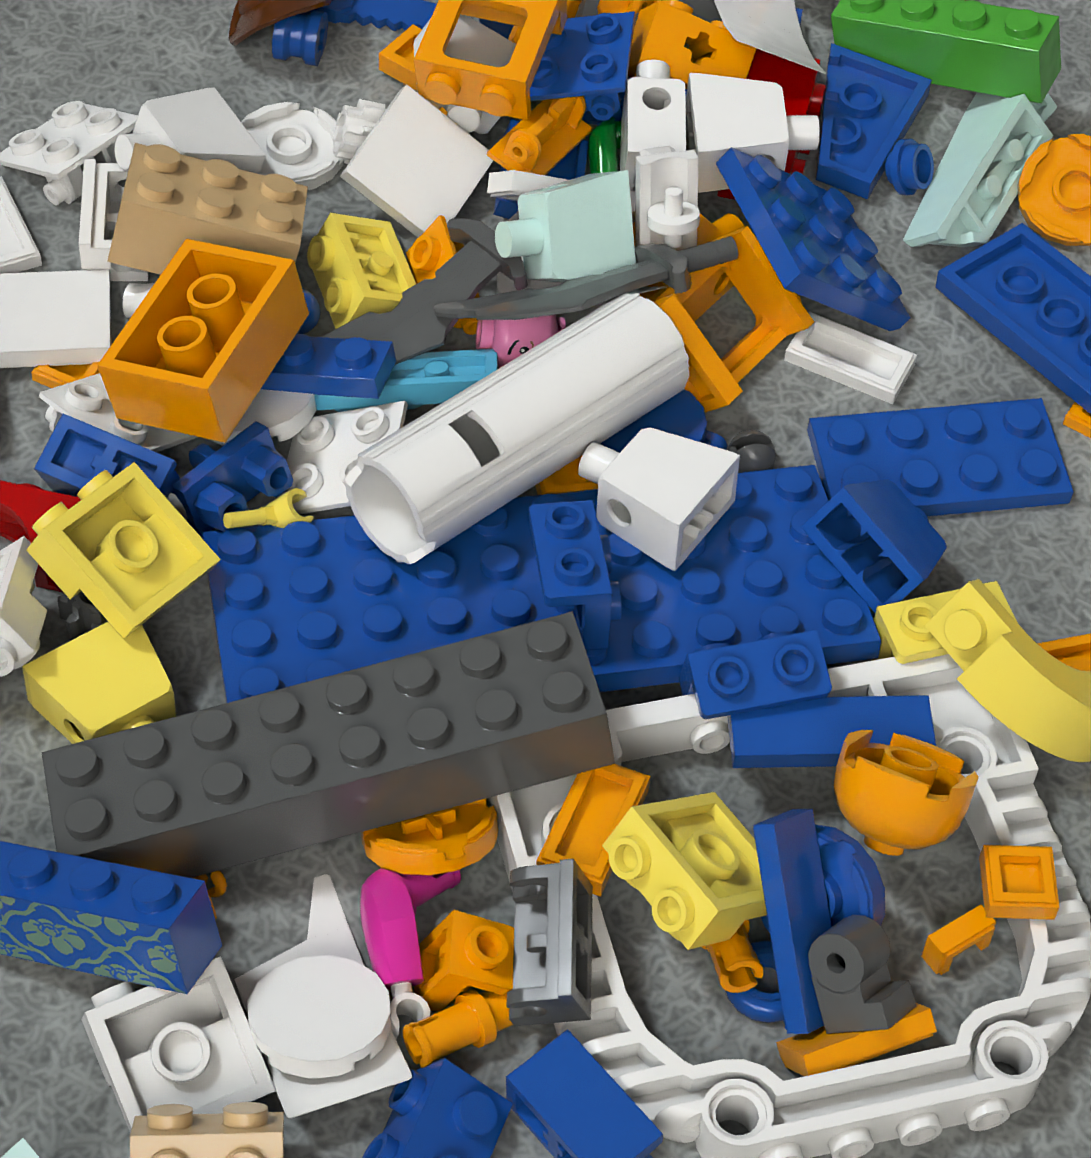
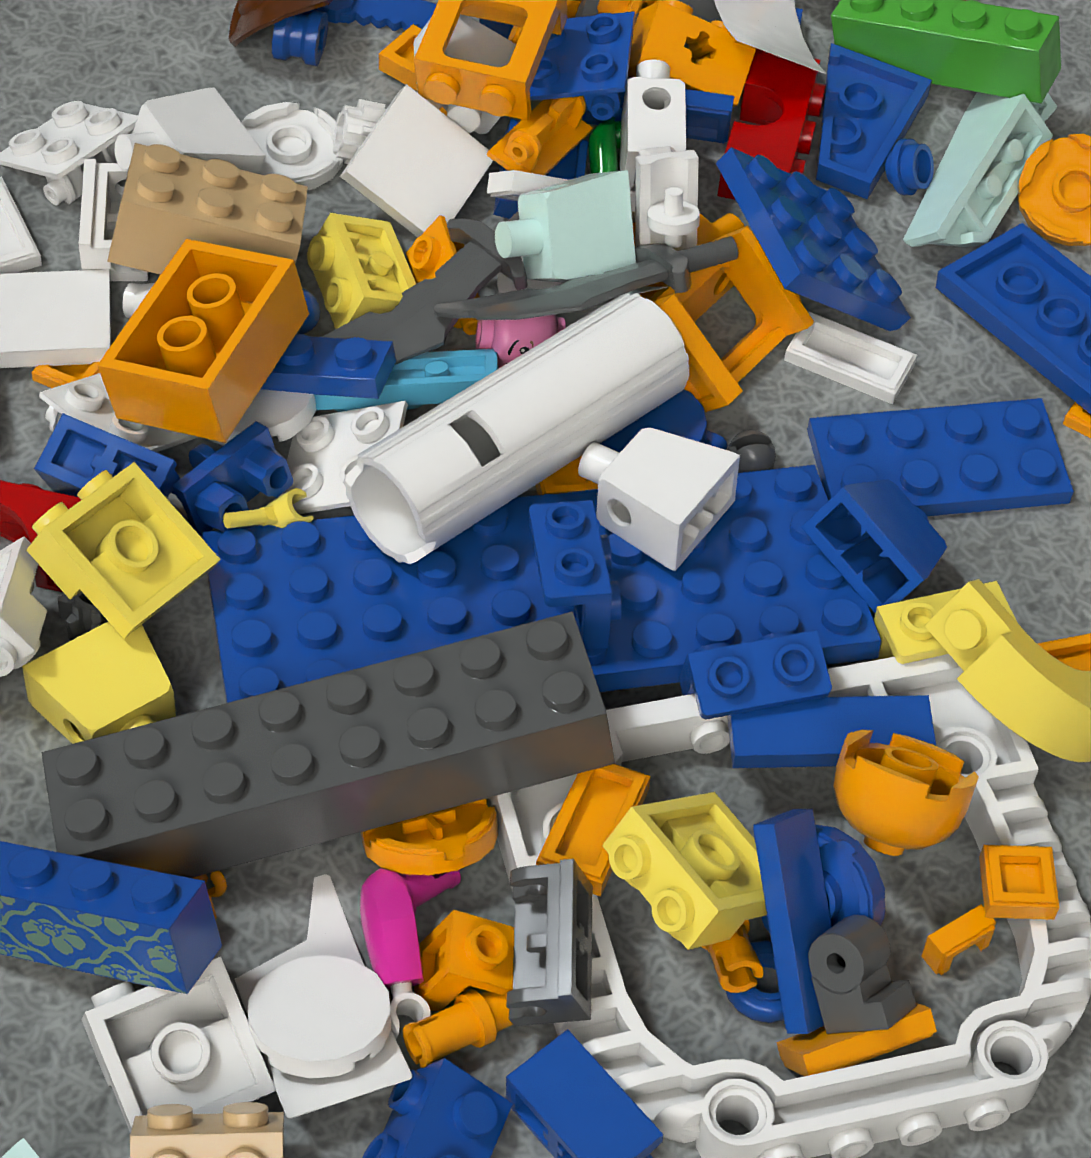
white torso [686,73,819,193] -> none

